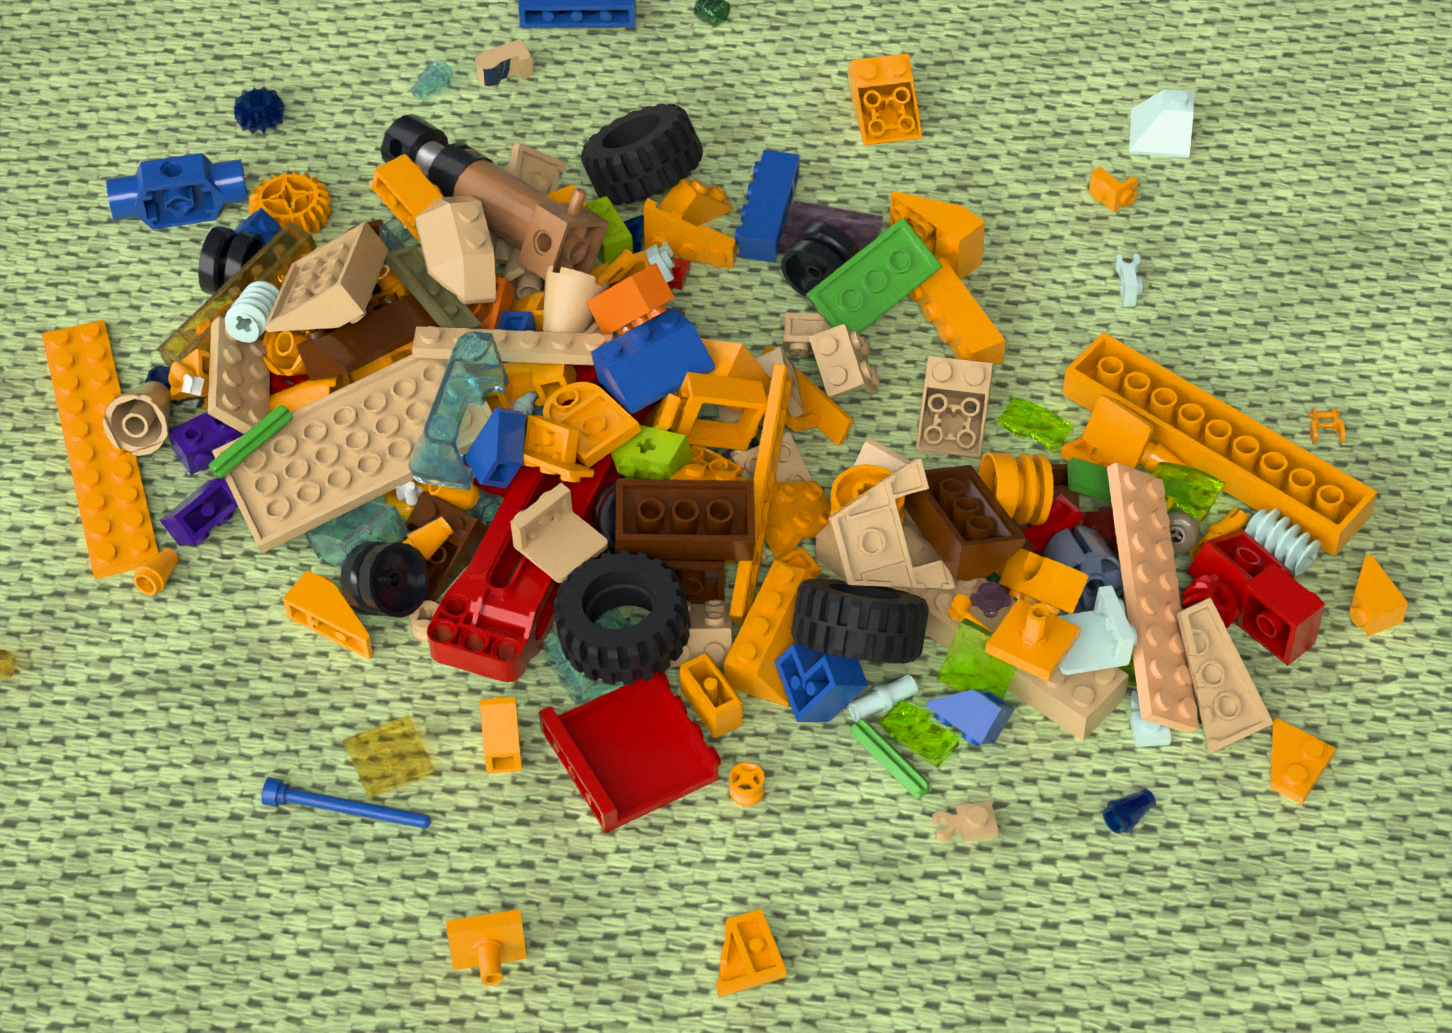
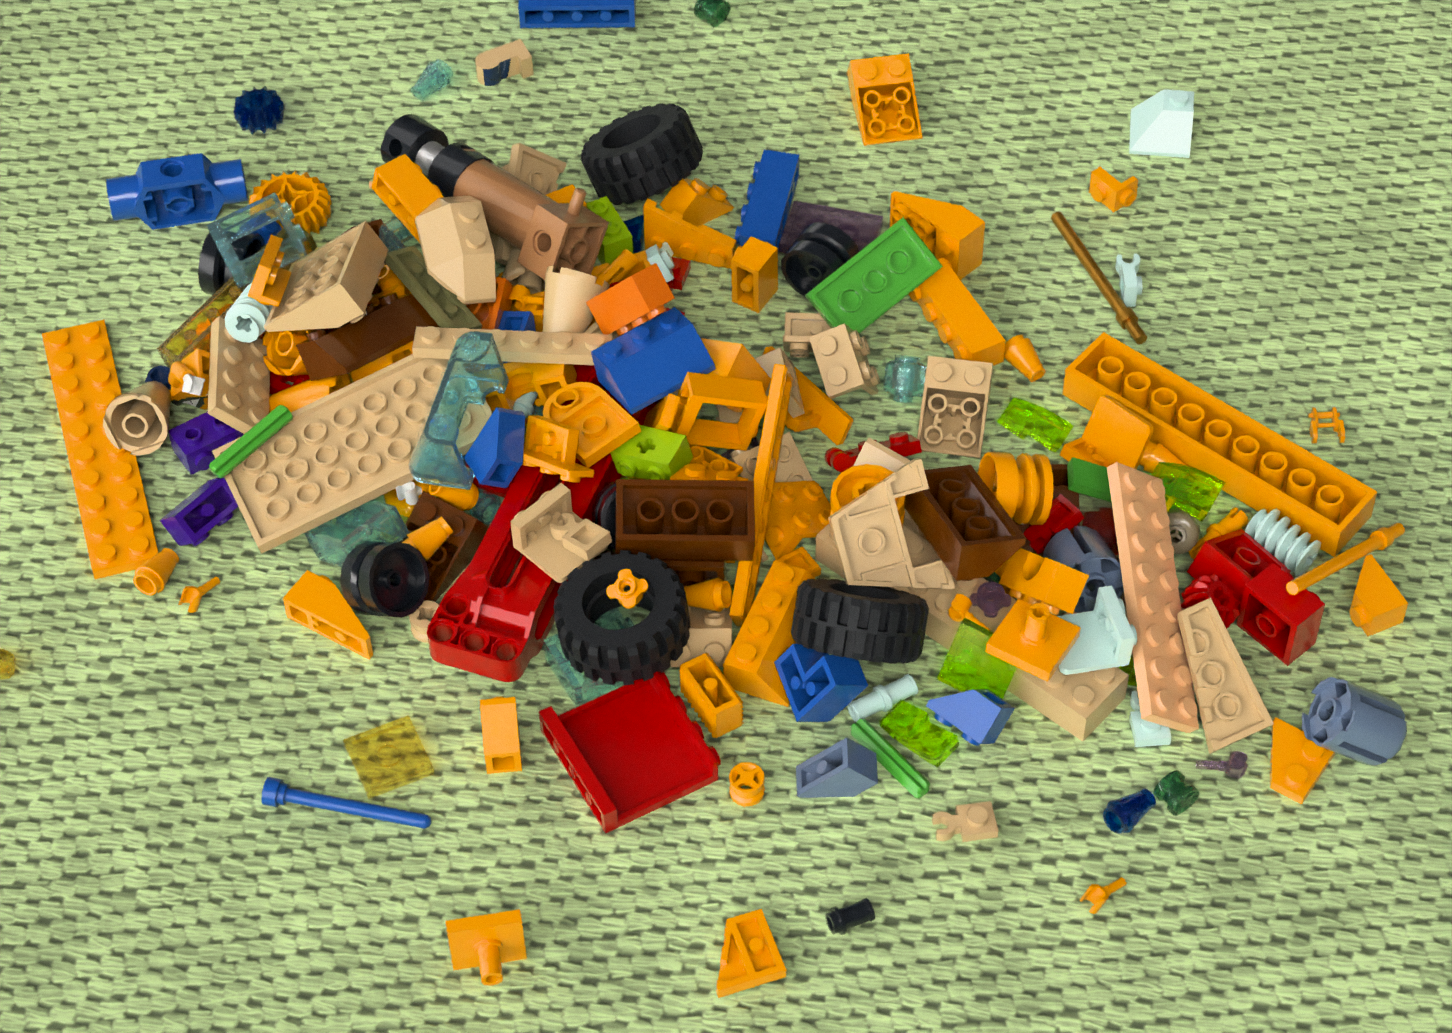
none -> light orange hand [178,576,220,613]
none -> clear light blue window [206,192,307,288]
none -> light orange bracket [248,235,291,307]
none -> light orange hand [509,285,544,310]
none -> tan plate [549,512,612,561]
none -> light orange plate [606,569,648,609]
none -> light orange cone [684,578,732,612]
none -> light orange brick [731,236,778,313]
none -> sand blue slope [796,737,878,798]
none -> red plate [825,432,922,472]
none -> black pin [825,898,875,935]
none -> clear light blue head [883,355,927,403]
none -> light orange cone [1004,334,1046,382]
none -> pearl gold bar [1051,212,1147,344]
none -> light orange hand [1080,877,1126,914]
none -> clear green wheel [1153,770,1200,816]
none -> hand [1196,751,1248,779]
none -> light orange bar [1286,523,1405,595]
none -> sand blue cylinder [1302,677,1407,766]

